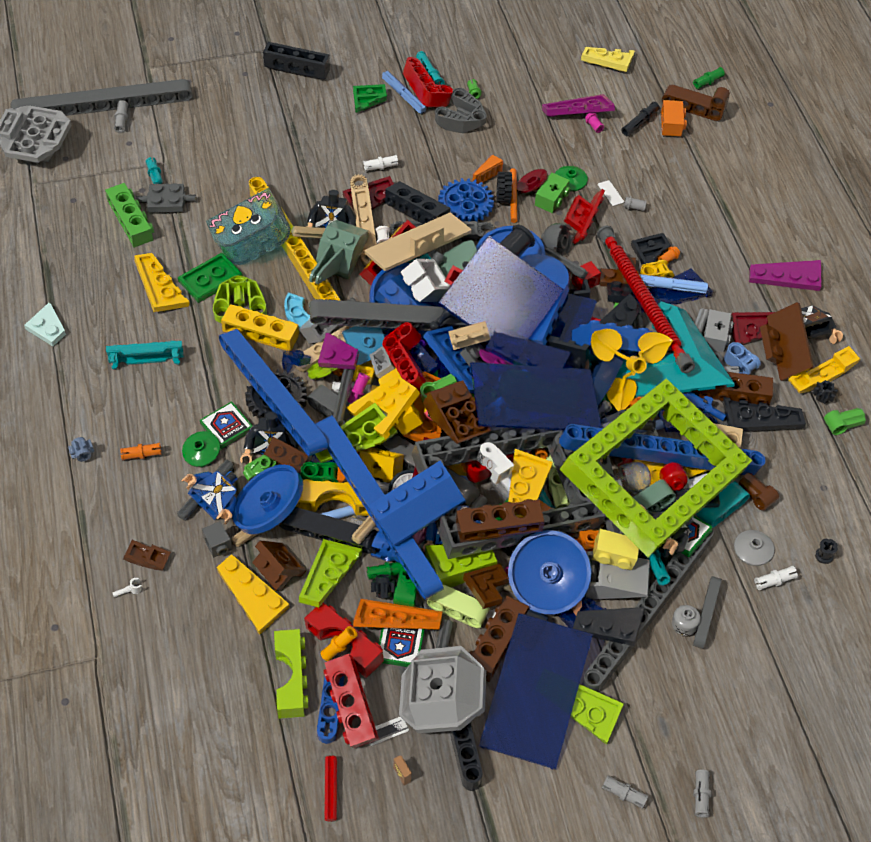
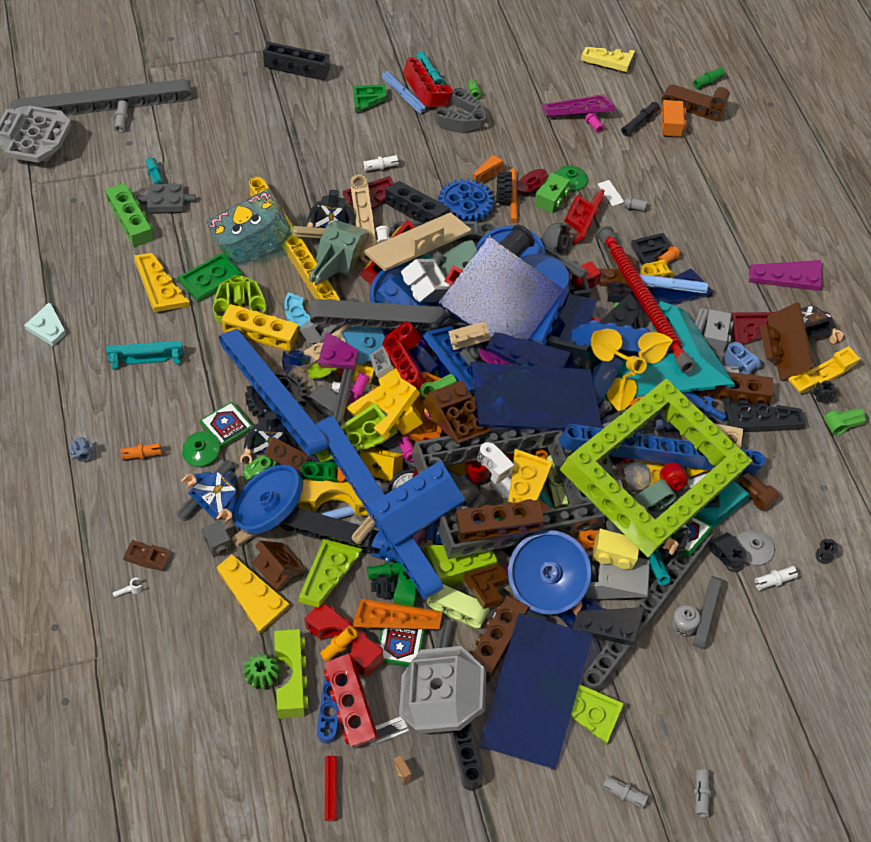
none -> bright green gear [243,652,280,690]
none -> dark pink pin [398,436,414,462]
none -> black piece [709,532,747,572]

